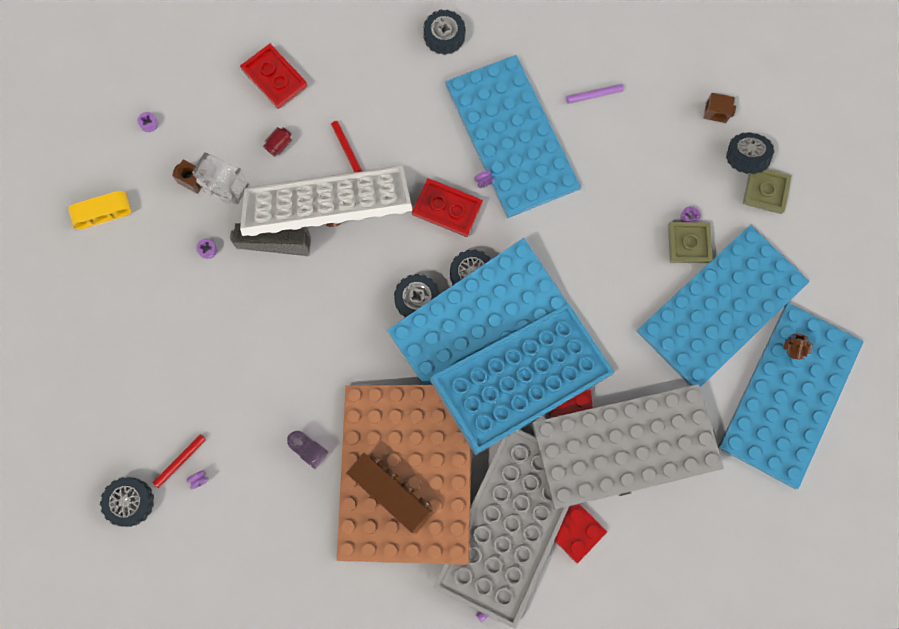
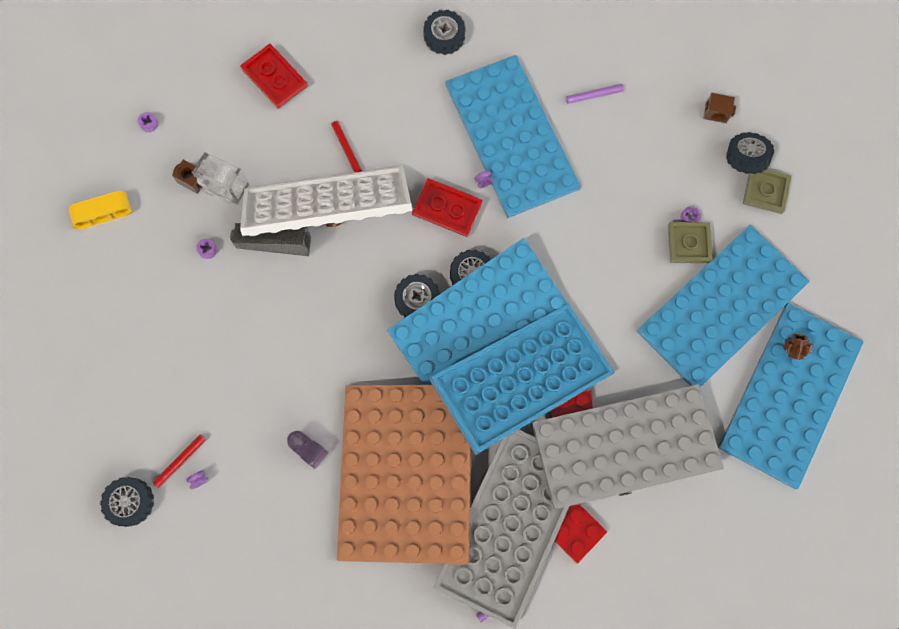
dark red brick [263,127,292,157] -> none
reddish brown brick [346,452,434,533] -> none

